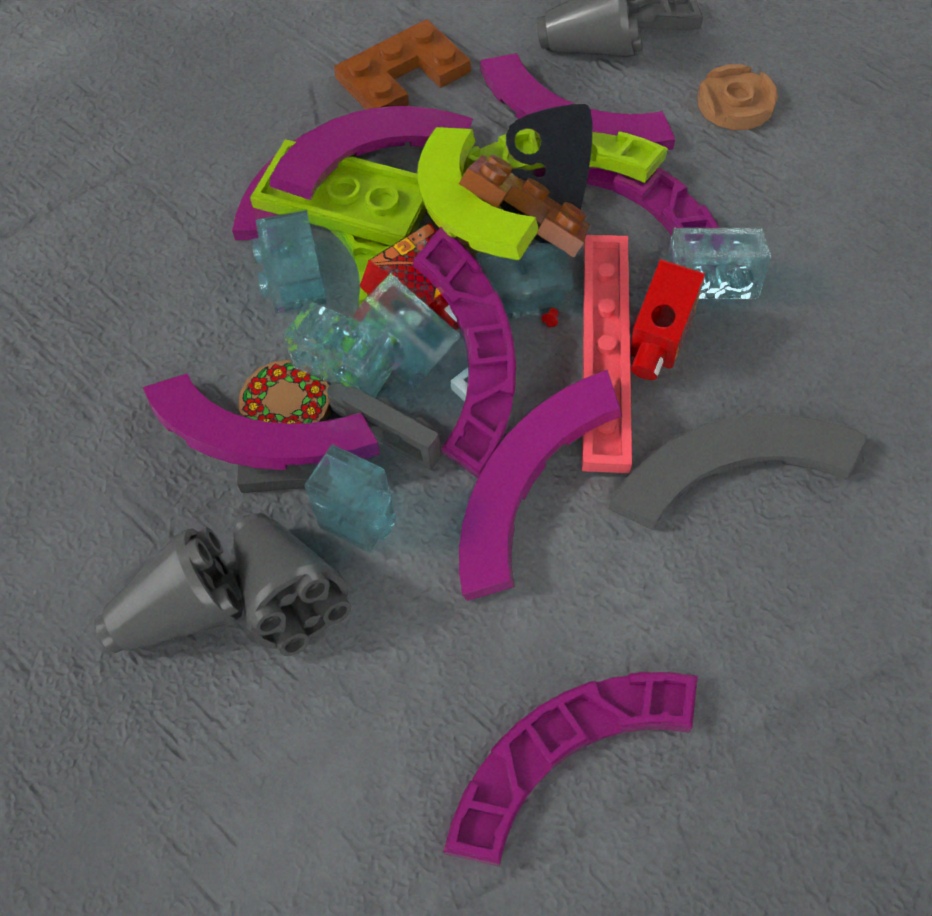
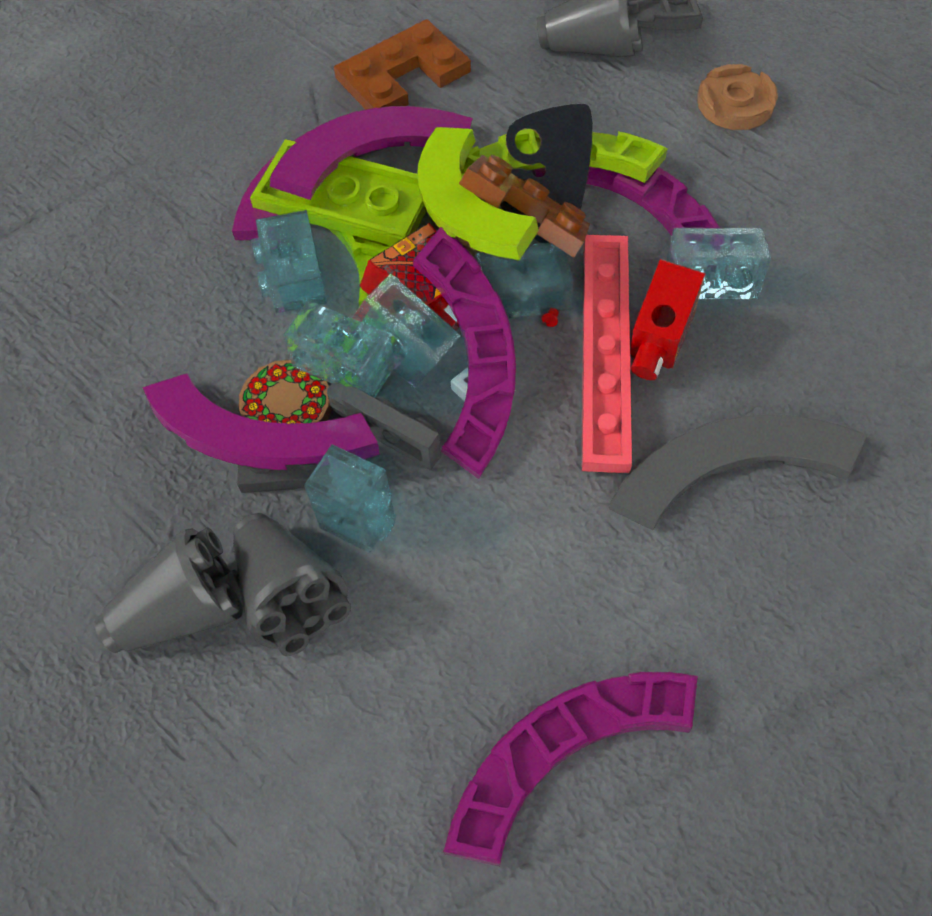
magenta tile [459,369,622,601] -> none
magenta tile [480,53,676,150] -> none

